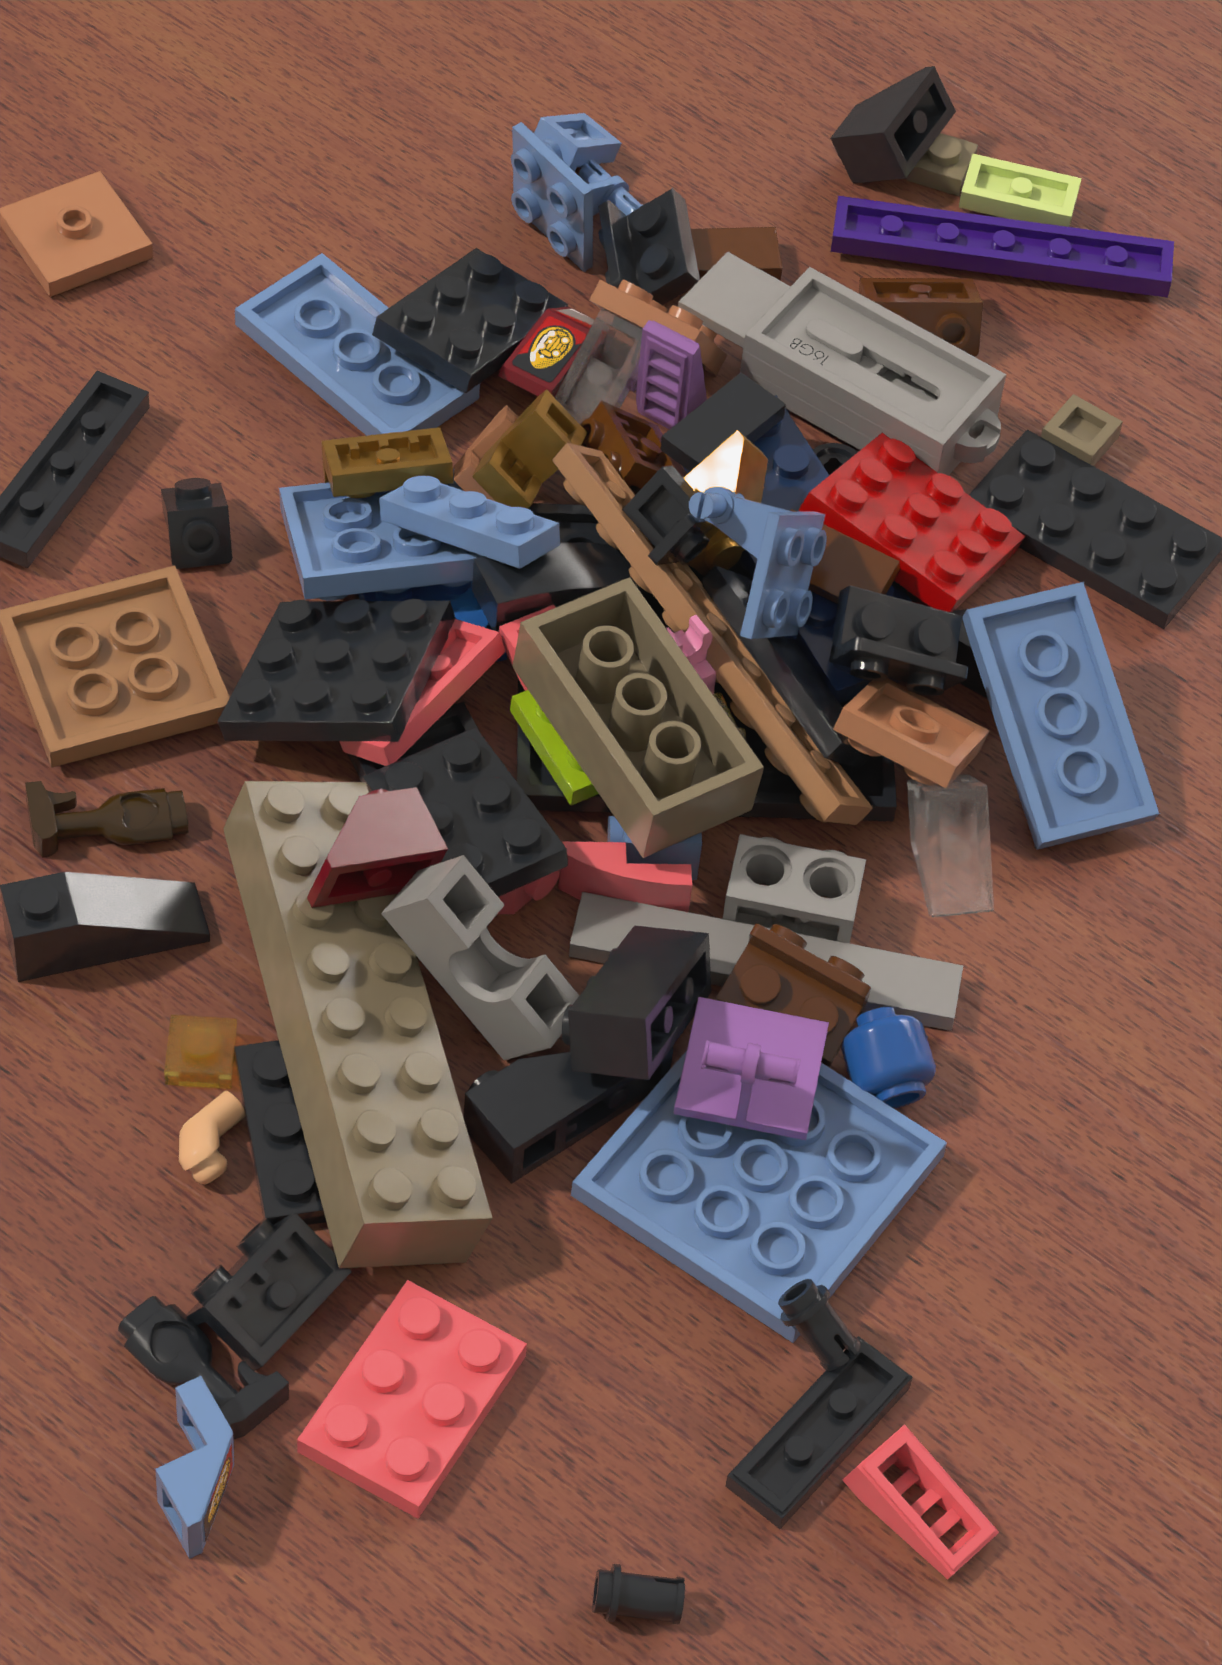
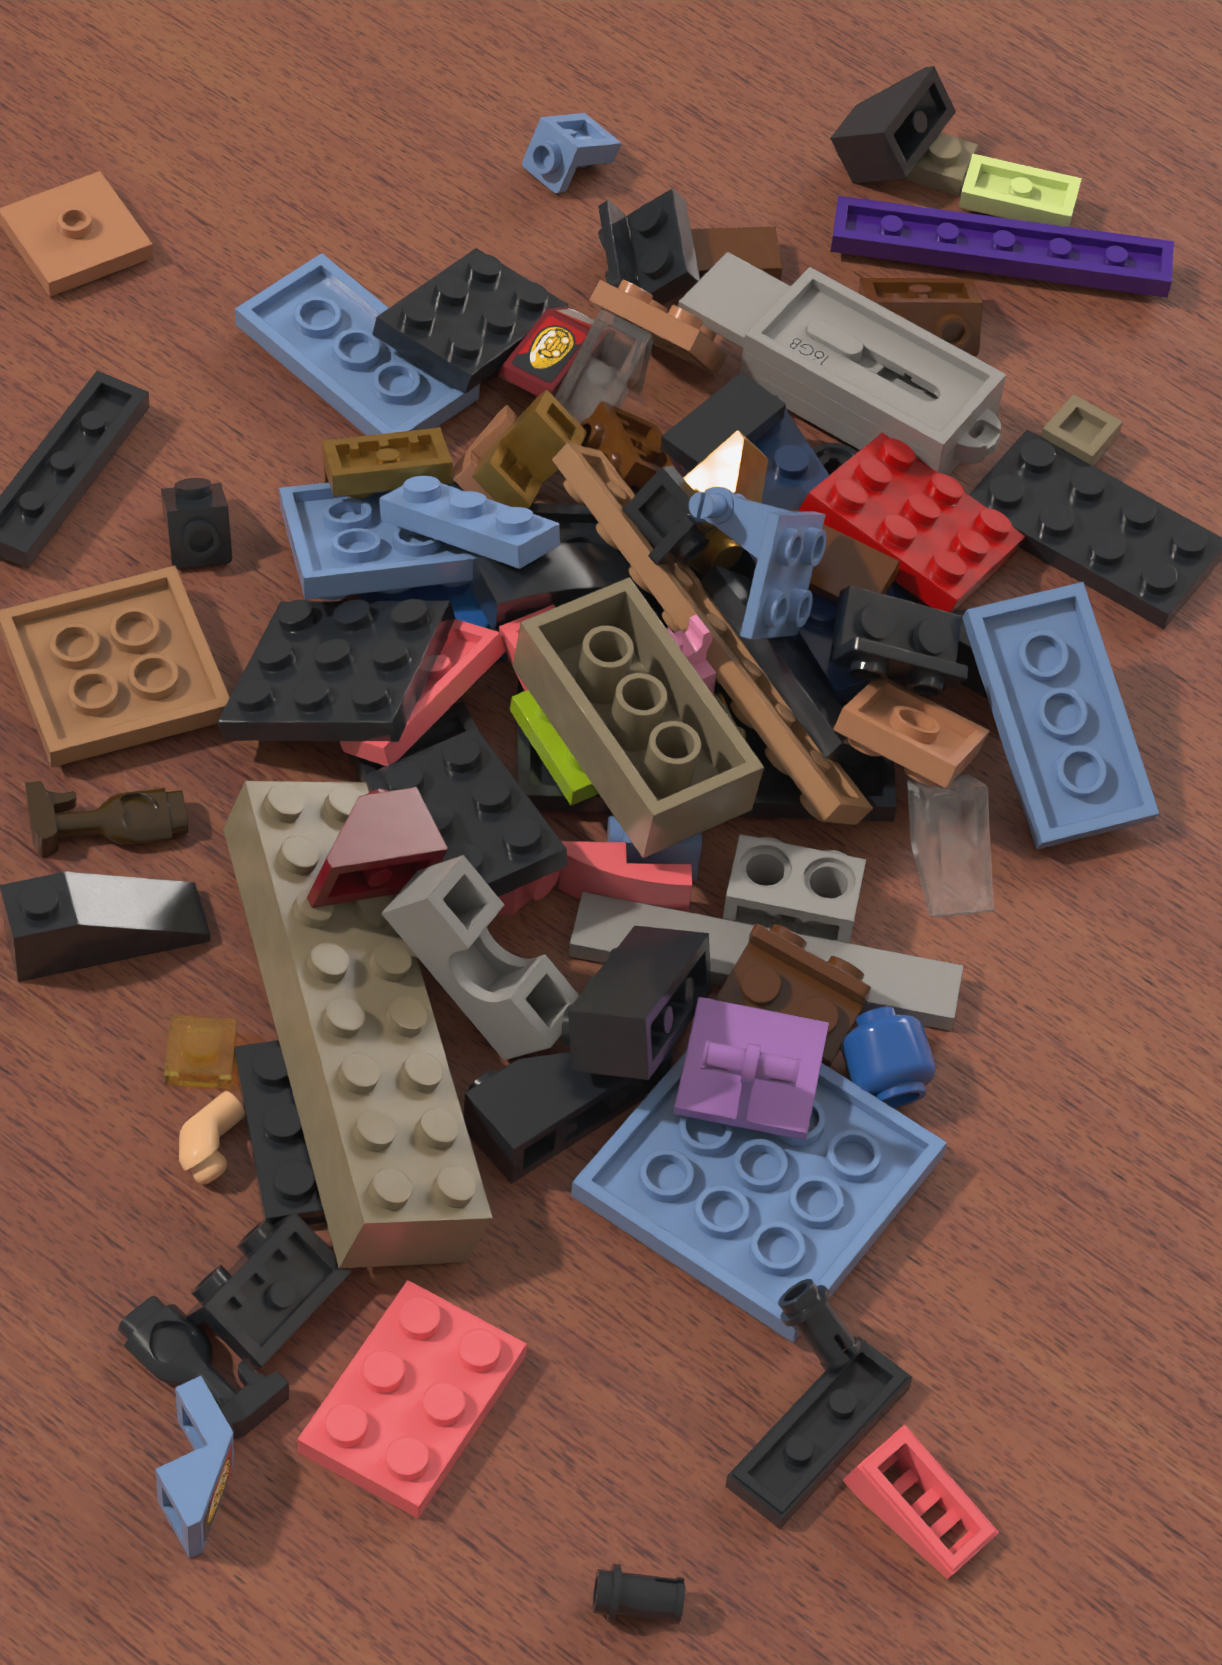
medium blue plate [511,122,643,272] -> none
medium lavender slope [636,320,707,429] -> none

